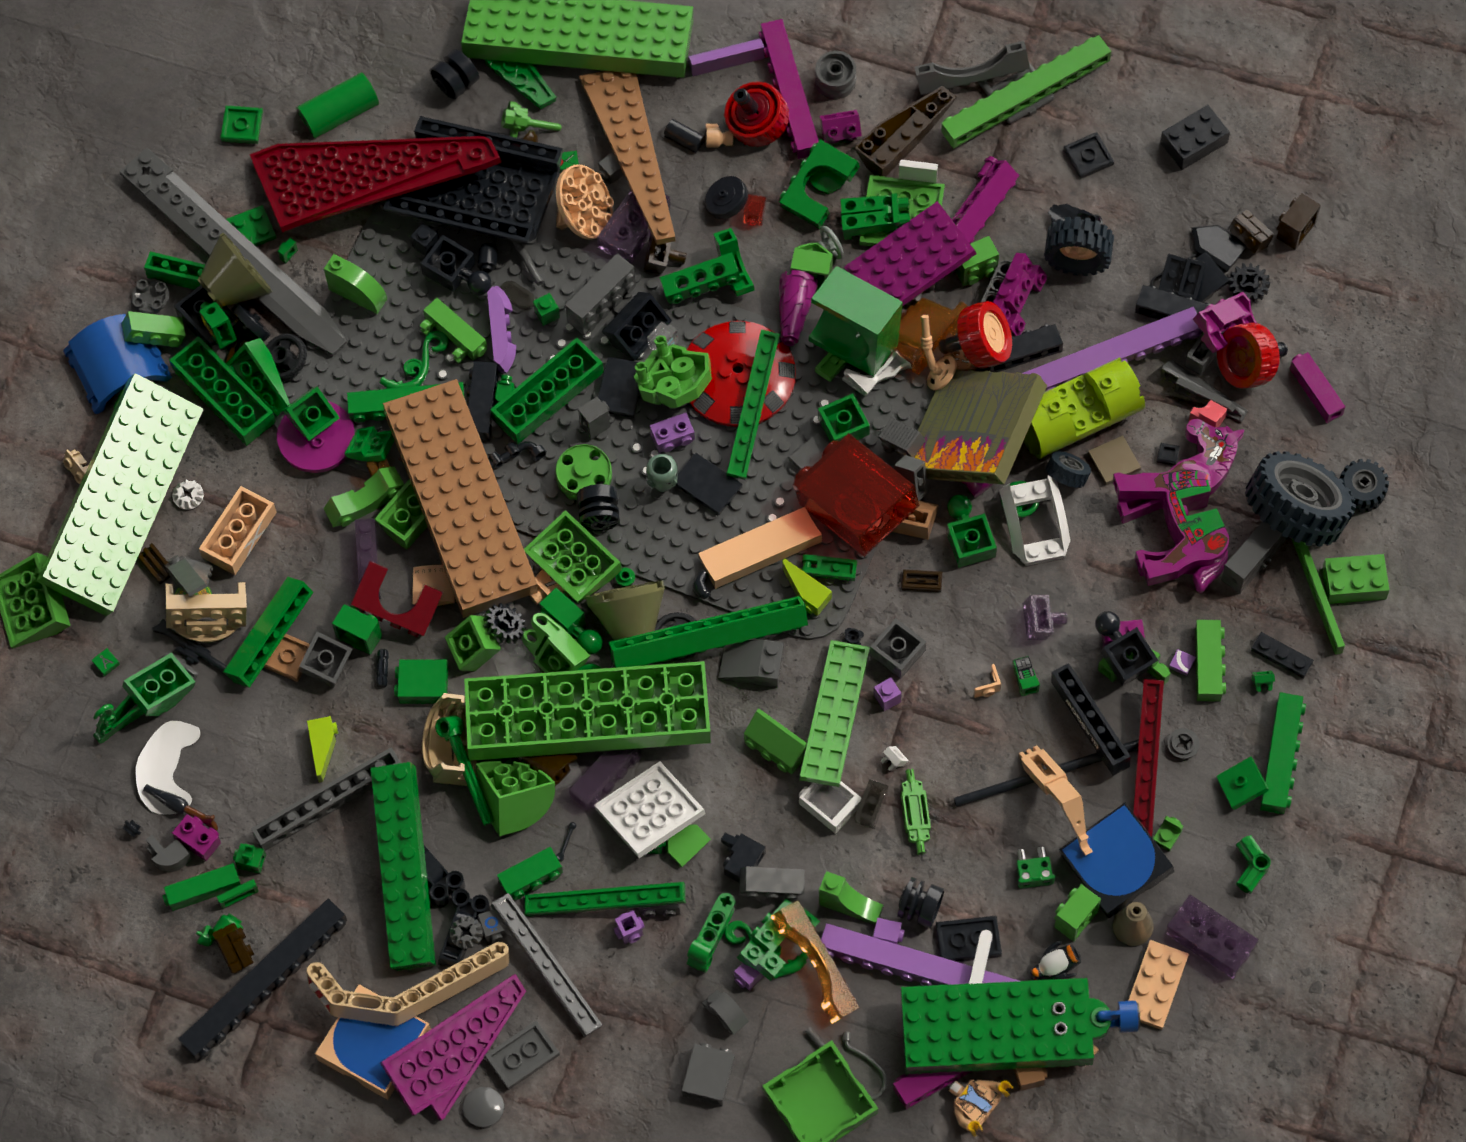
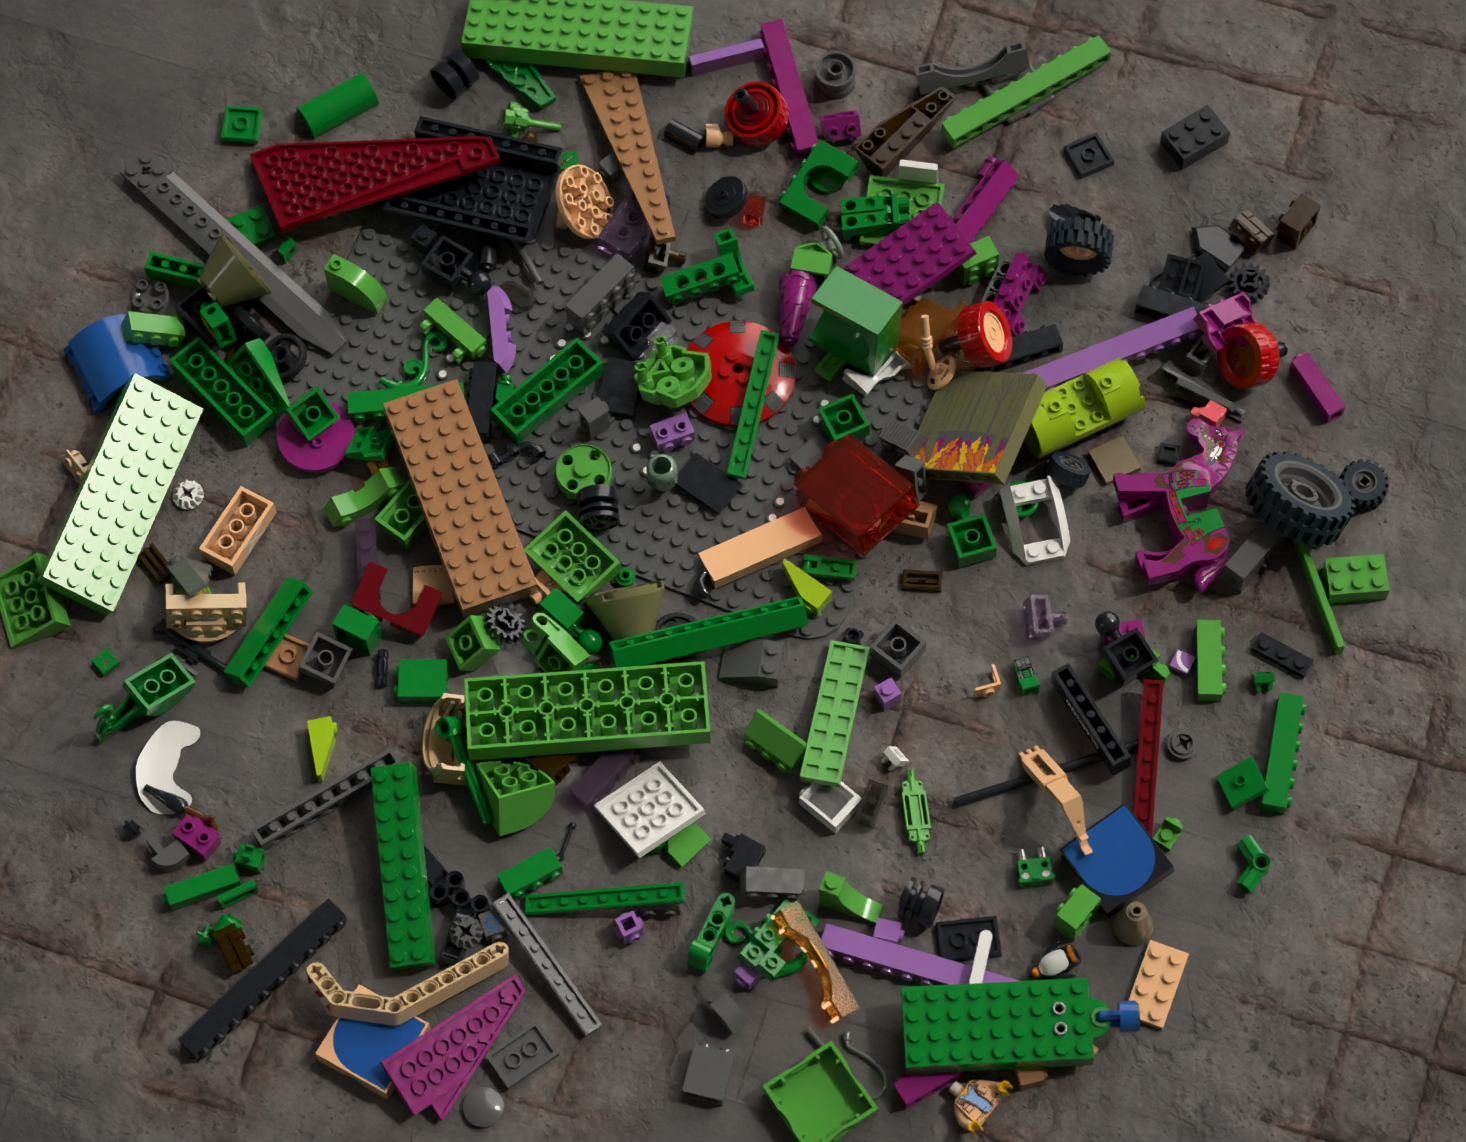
green brick [533,293,560,326] -> none
clear purple brick [1165,894,1259,979] -> none

